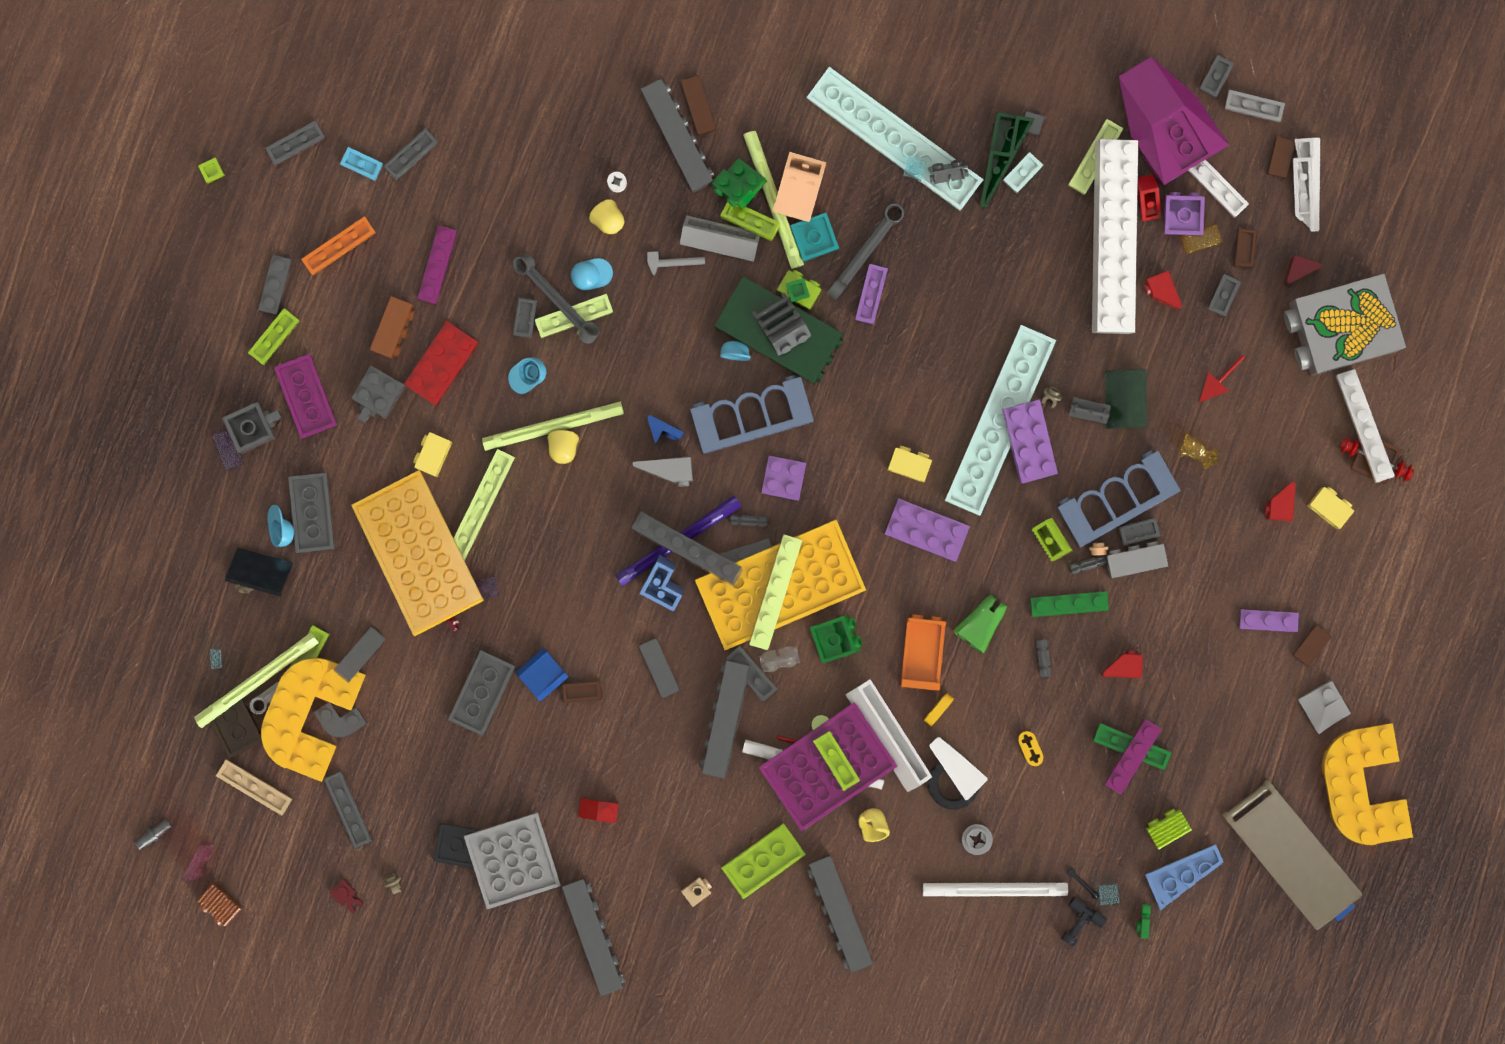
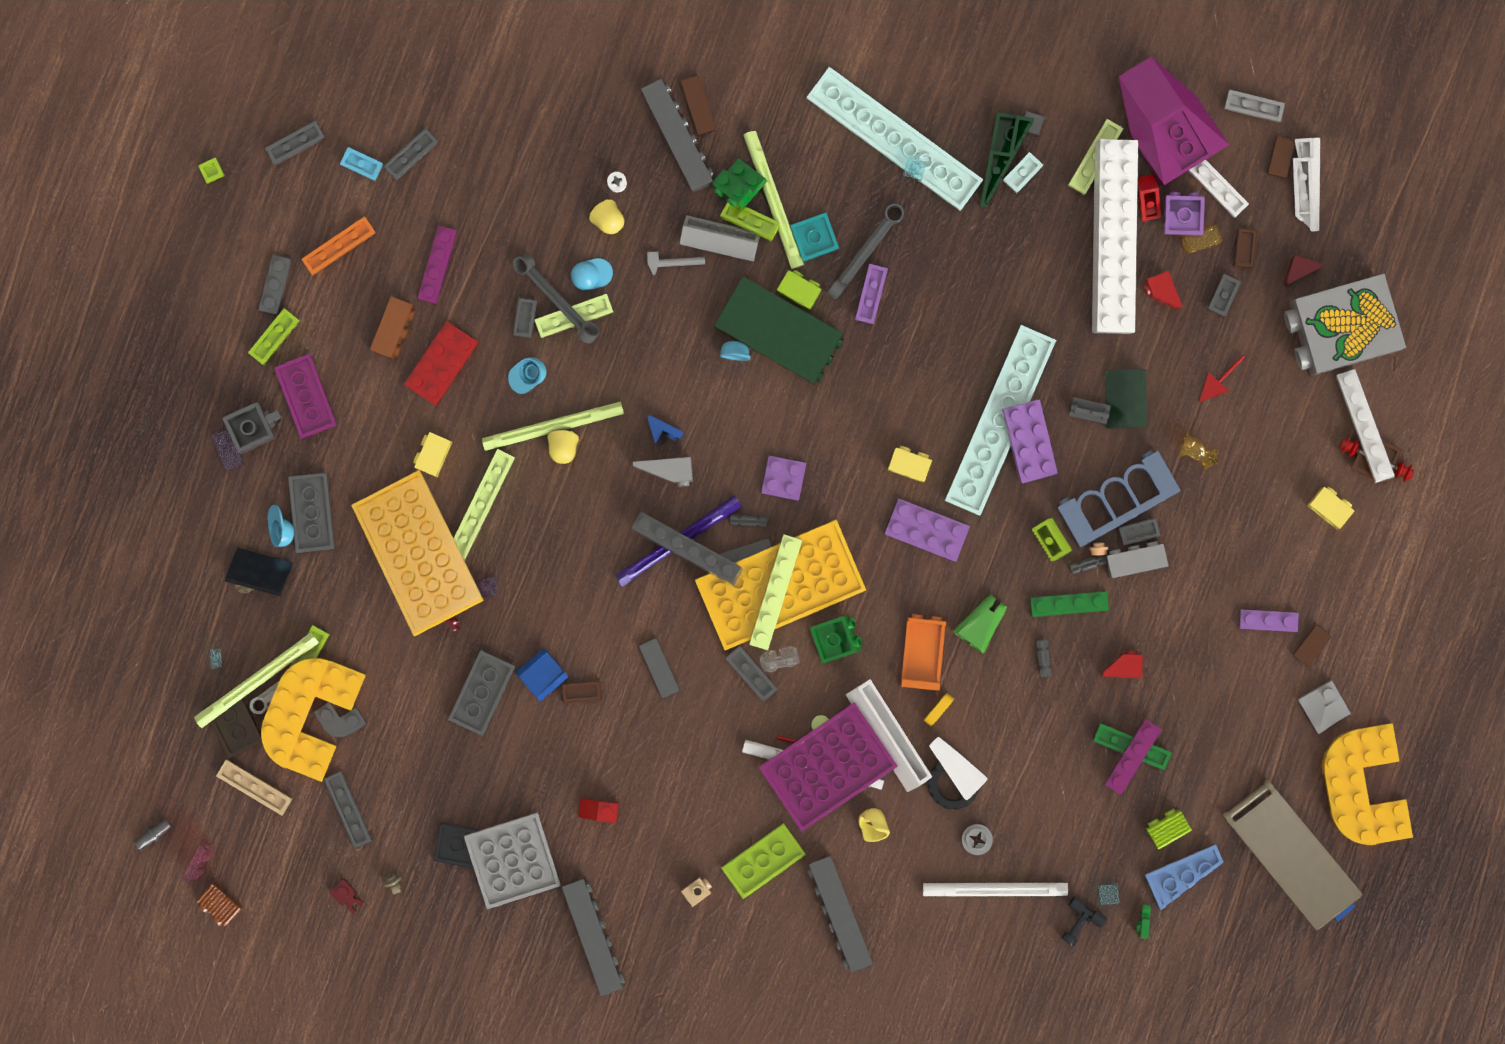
dark grey tile [334,627,386,683] -> none
dark grey hinge [351,365,406,424] -> none
medium blue brick [640,555,685,612] -> none
sand blue fence [690,375,814,454] -> none
dark grey brick [700,659,751,779] -> none
dark grey plate [752,293,811,356] -> none
light nougat slope [773,152,826,222] -> none
green tile [786,278,810,303] -> none
lime plate [813,731,860,791] -> none
dark grey hinge [928,160,969,184] -> none
yellow beam [1018,731,1043,766] -> none
dark tan plate [1042,387,1062,408] -> none
black hinge [1068,869,1099,899] -> none
dark grey plate [1199,55,1234,98] -> none
red slope [1264,482,1296,522] -> none

